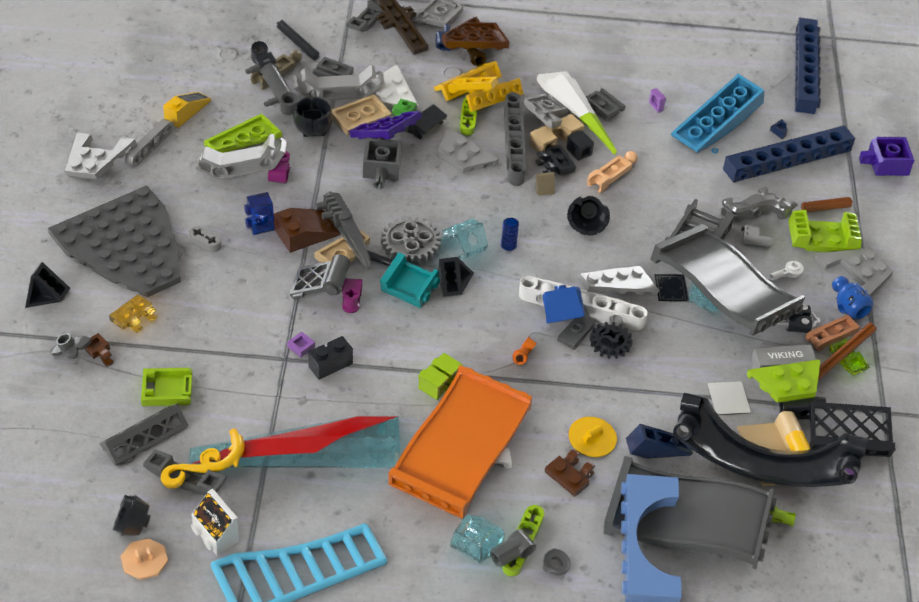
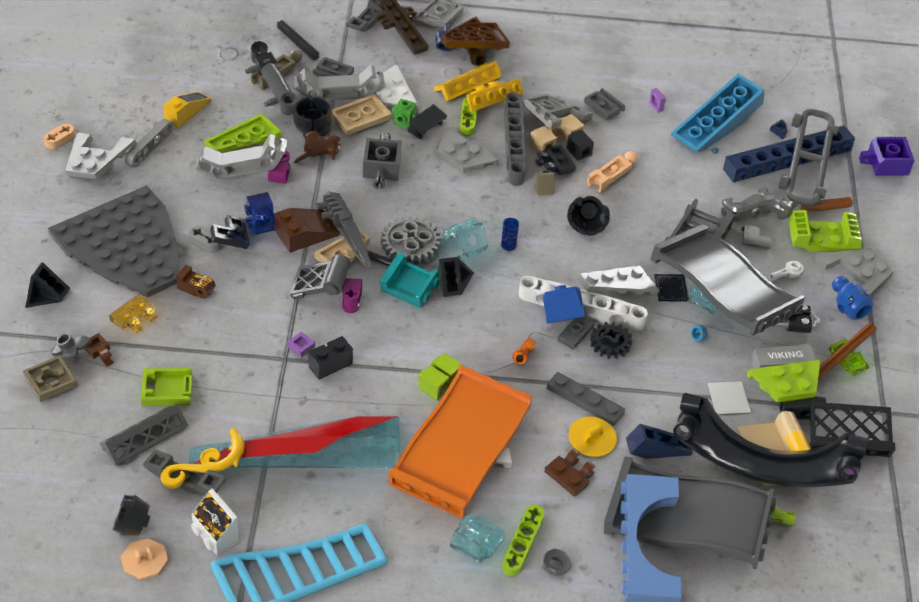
dark purple plate [349,111,422,140] -> none
yellow plate [448,77,498,94] -> none
dark grey piece [490,529,536,568] -> none
white plate [536,71,617,155] -> none
dark blue brick [795,17,821,114] -> none
nougat plate [805,315,860,352] -> none
none -> dark tan piece [23,355,78,402]
none -> light nougat beam [44,124,75,149]
none -> reddish brown leg [176,265,216,299]
none -> black plate [210,215,250,249]
none -> reddish brown animal [294,131,341,163]
none -> dark grey plate [546,371,625,426]
none -> dark azure hinge [691,325,708,341]
none -> dark grey bar [778,109,839,206]

